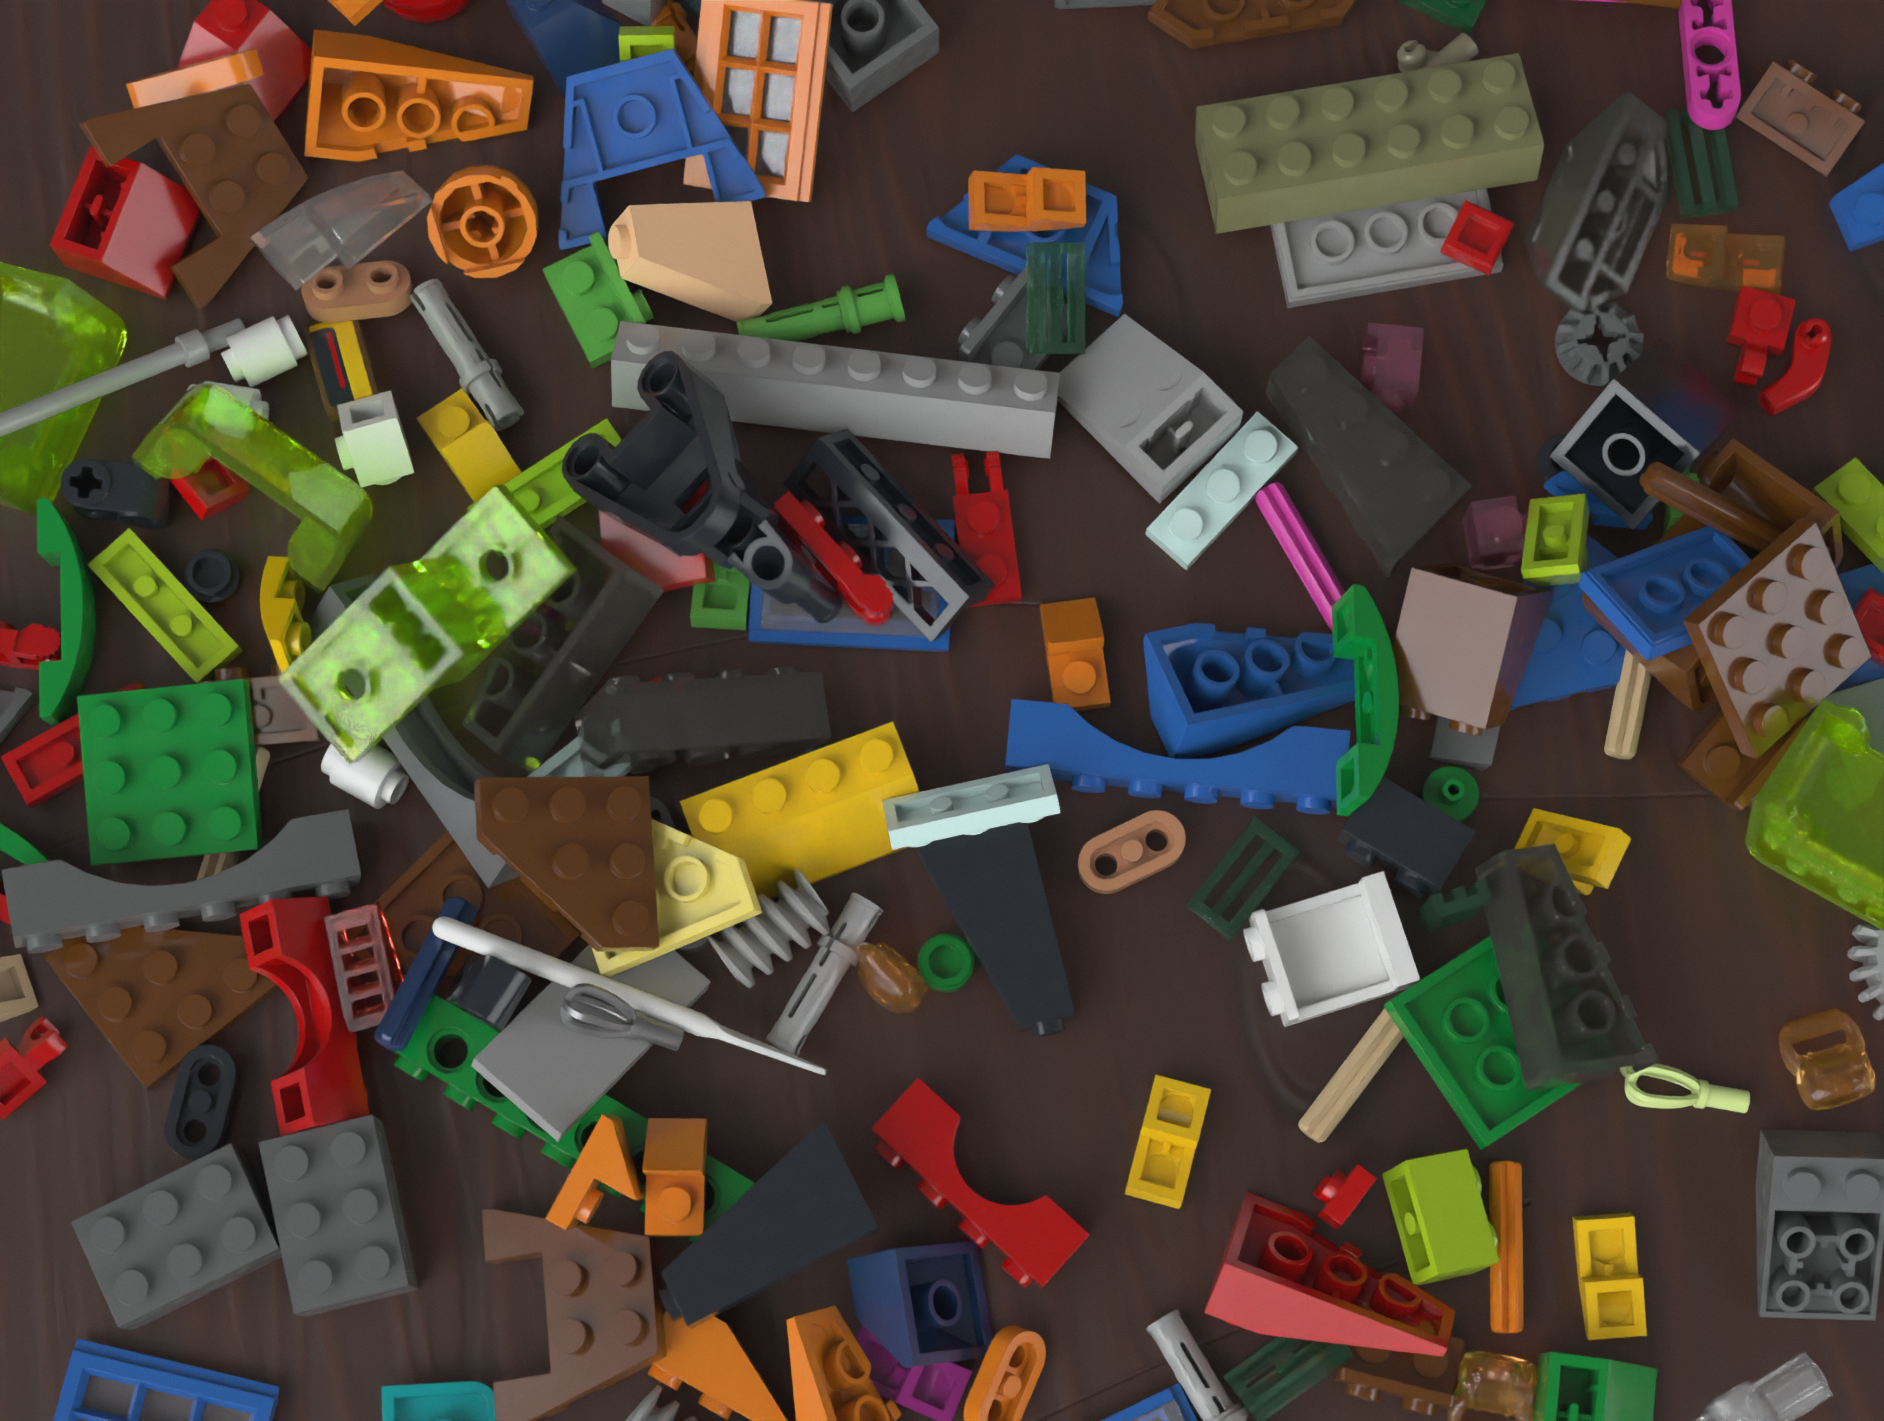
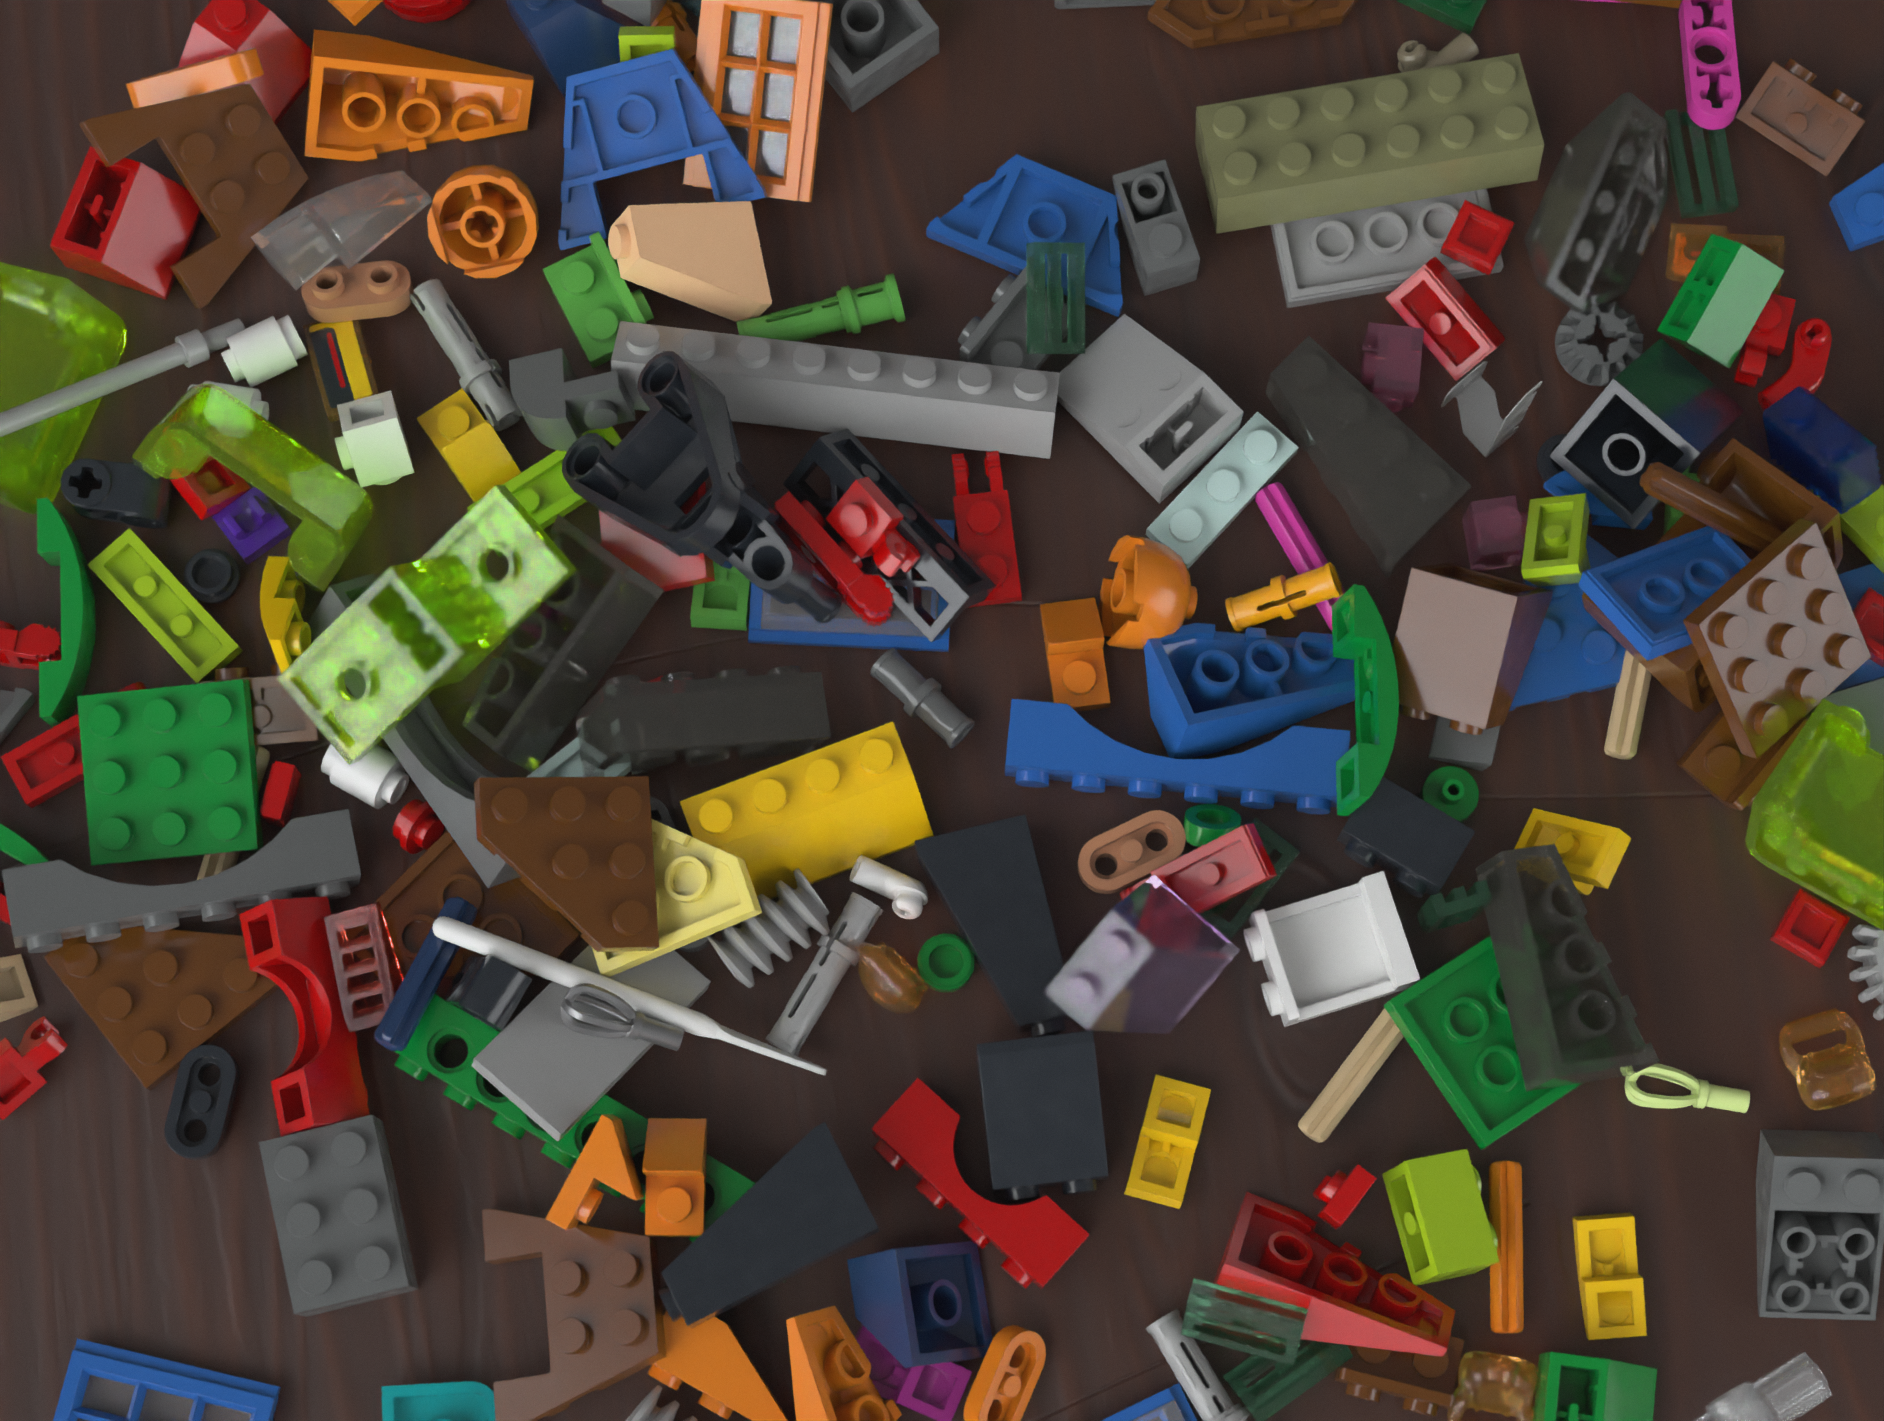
dark grey brick [71,1143,282,1331] -> none
light aqua plate [882,764,1060,850] -> none
orange slope [968,167,1086,231] -> none
none -> dark purple tile [212,485,293,565]
none -> red tile [260,761,301,828]
none -> red plate [393,799,445,854]
none -> dark grey brick [509,348,635,451]
none -> red plate [825,477,921,577]
none -> white arm [850,855,928,919]
none -> dark grey pin [870,648,975,748]
none -> black slope [976,1030,1109,1202]
none -> slope [1043,875,1240,1034]
none -> orange cylinder [1099,535,1198,649]
none -> dark grey slope [1113,159,1200,296]
none -> hinge [1120,823,1277,938]
none -> clear green tile [1181,1278,1308,1366]
none -> green tile [1184,804,1241,847]
none -> light orange pin [1225,562,1343,632]
none -> red slope [1385,257,1505,381]
none -> light grey piece [1441,361,1542,457]
none -> hinge [1657,234,1784,368]
none -> clear blue brick [1763,386,1883,514]
none -> red tile [1769,888,1850,968]

